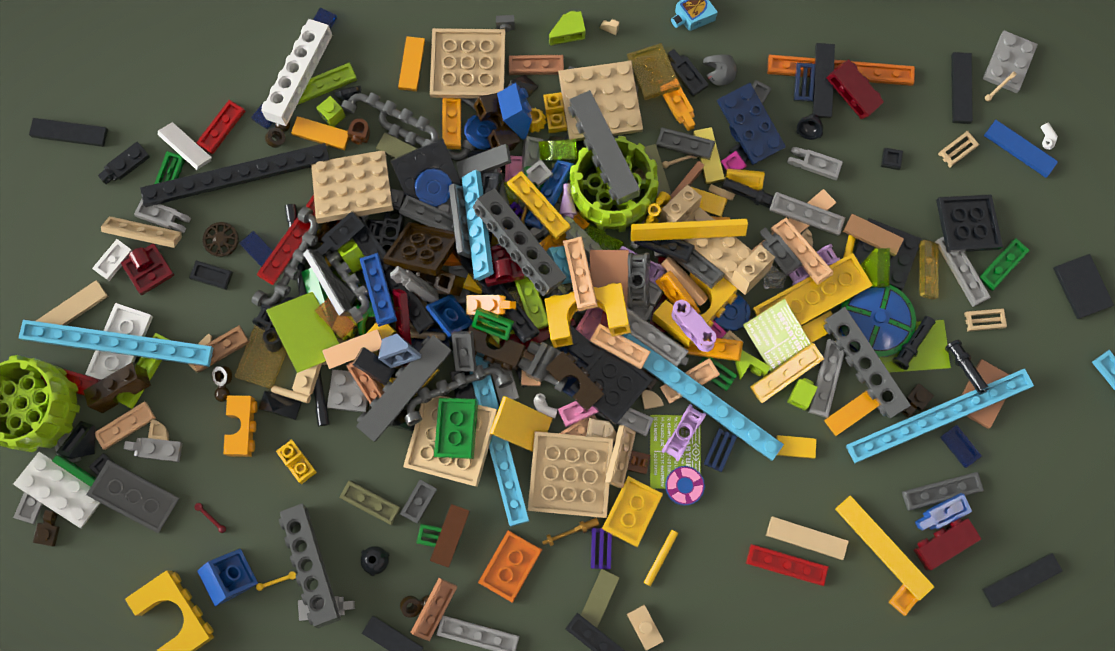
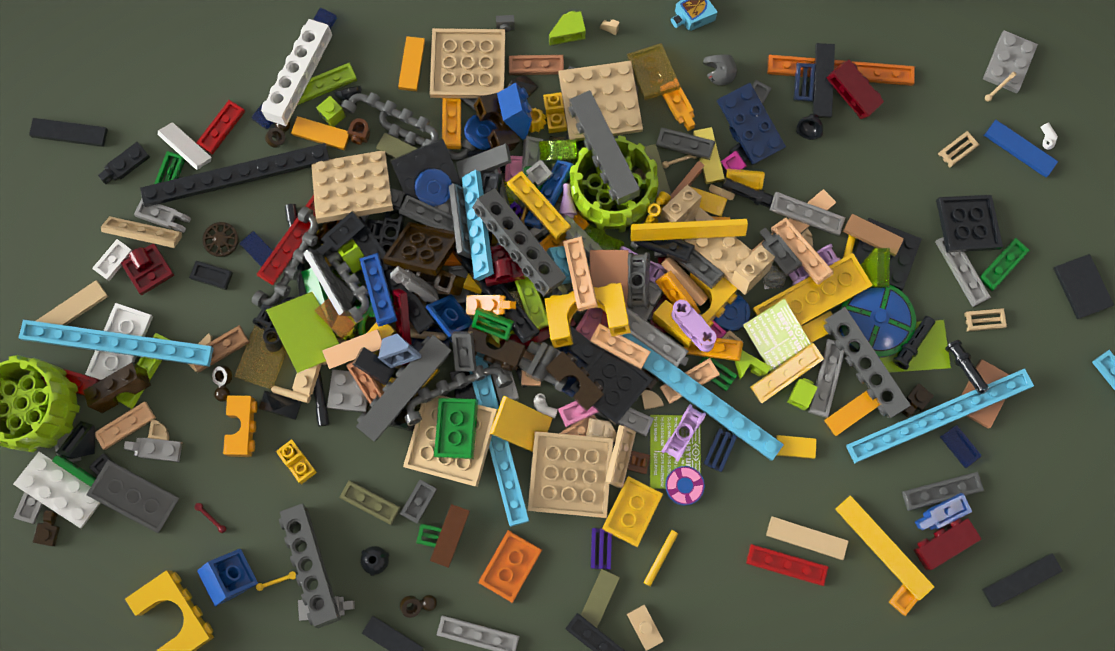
nougat tile [411,578,457,641] -> none
pearl gold piece [542,518,599,546] -> none
black hinge [667,49,709,97] -> none
light grey hinge [787,147,843,180] -> none
black tile [881,148,903,170] -> none
clear yellow tile [920,240,938,299] -> none
black tile [951,52,973,124] -> none

